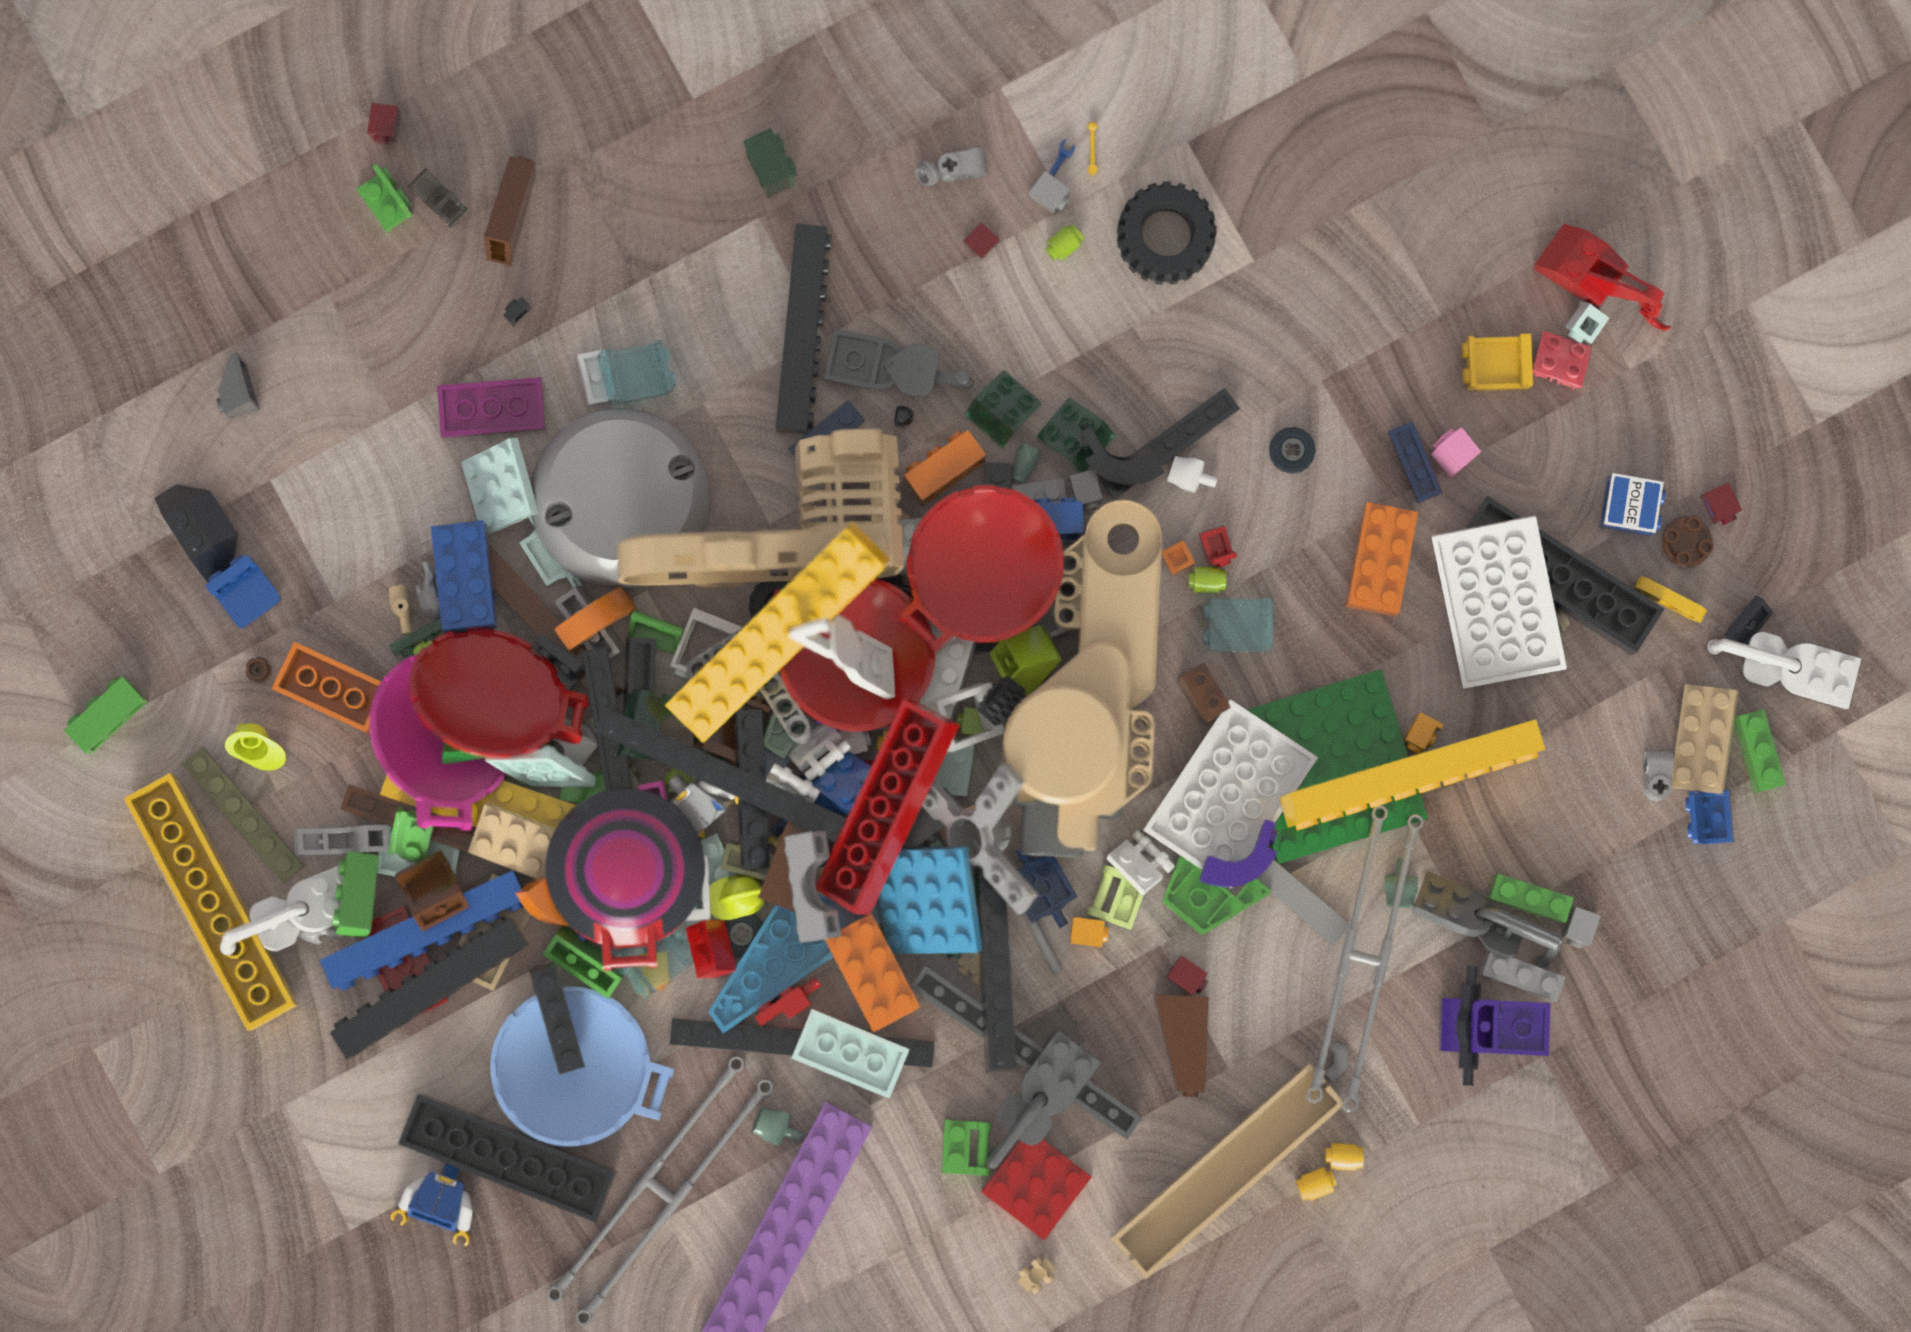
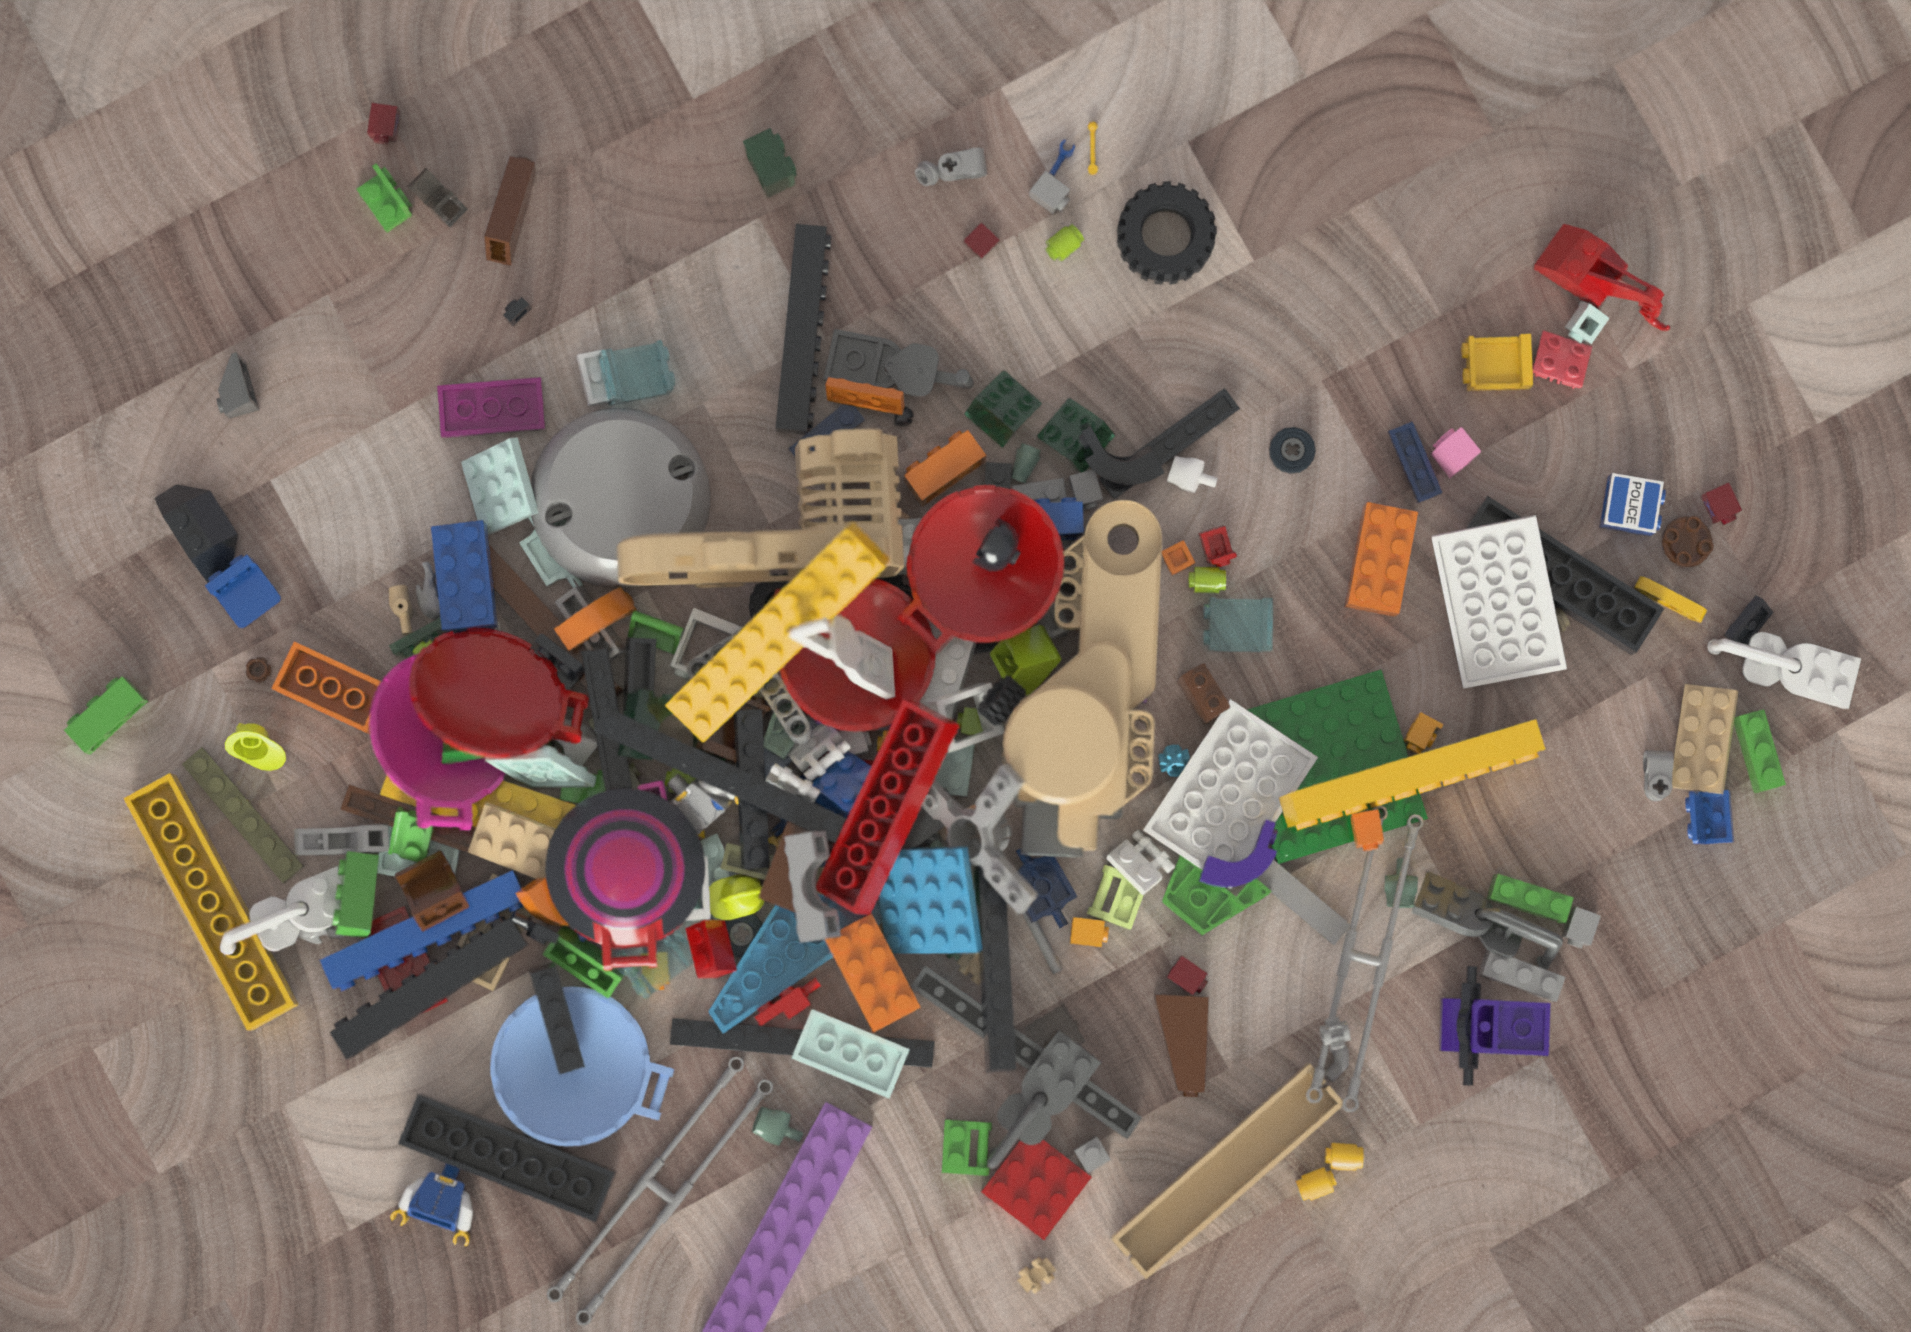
none -> black plate [510,911,560,945]
none -> orange plate [825,377,905,415]
none -> black cylinder [972,517,1021,572]
none -> light grey brick [1073,1136,1111,1173]
none -> medium azure gear [1158,744,1190,777]
none -> light grey gear [1319,1016,1350,1050]
none -> orange brick [1350,810,1384,851]

